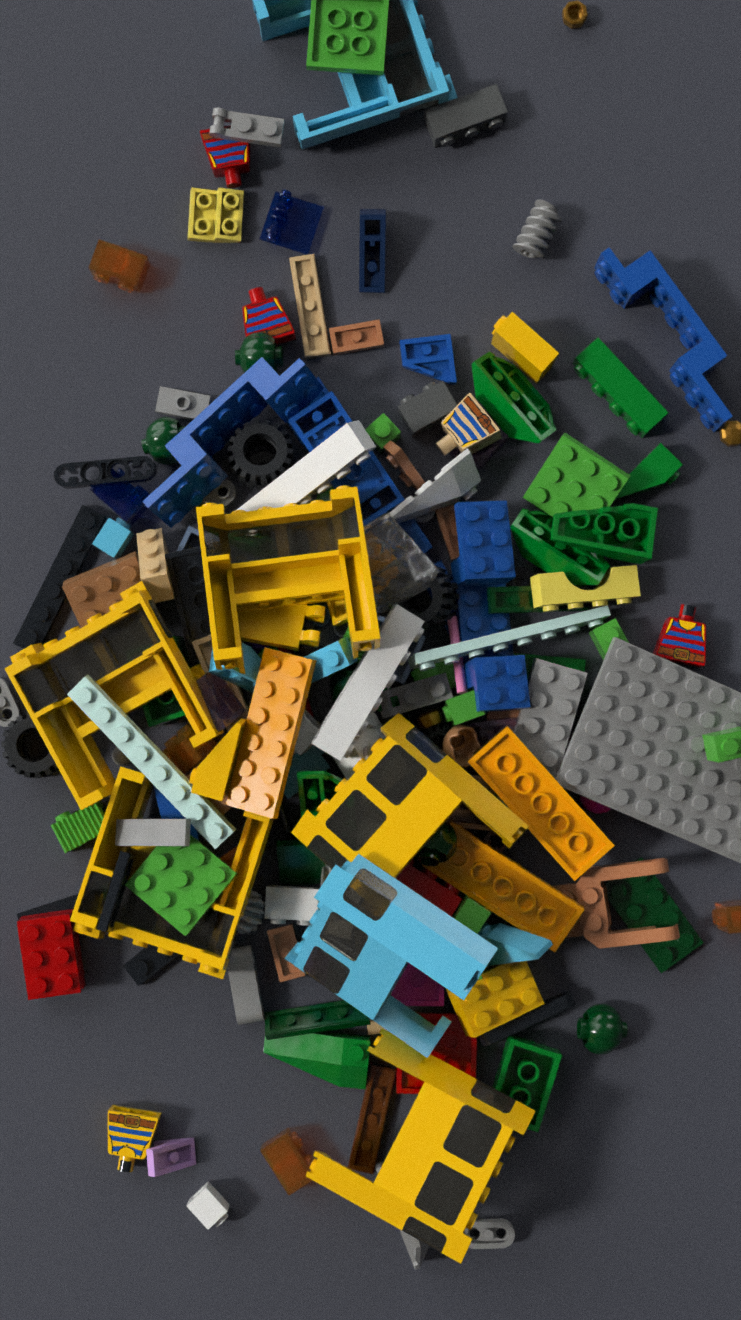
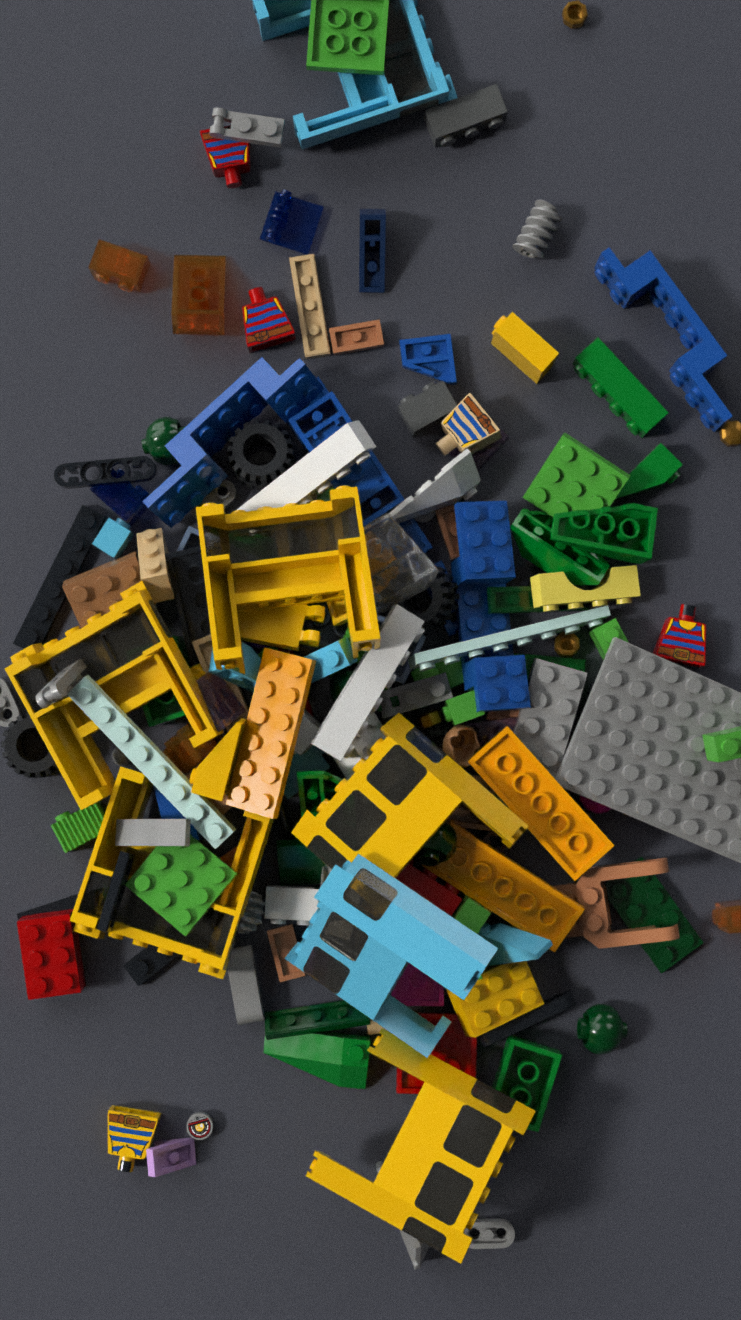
light grey plate [155,386,211,420] -> none
light yellow slope [187,187,244,243] -> none
white brick [187,1181,230,1230] -> none
dark green plant [235,332,283,373] -> none
clear orange brick [260,1127,314,1196] -> none
reddish brown tile [348,1063,397,1174] -> none
bright green brick [365,413,401,455] -> none
nougat plate [383,440,425,490] -> none
bright pink bar [447,616,468,694] -> none
green wedge [471,351,556,444] -> none
none -> light grey plate [36,659,87,709]
none -> clear orange slope [171,255,226,335]
none -> tile [186,1111,214,1140]
none -> pearl gold tile [554,631,580,658]

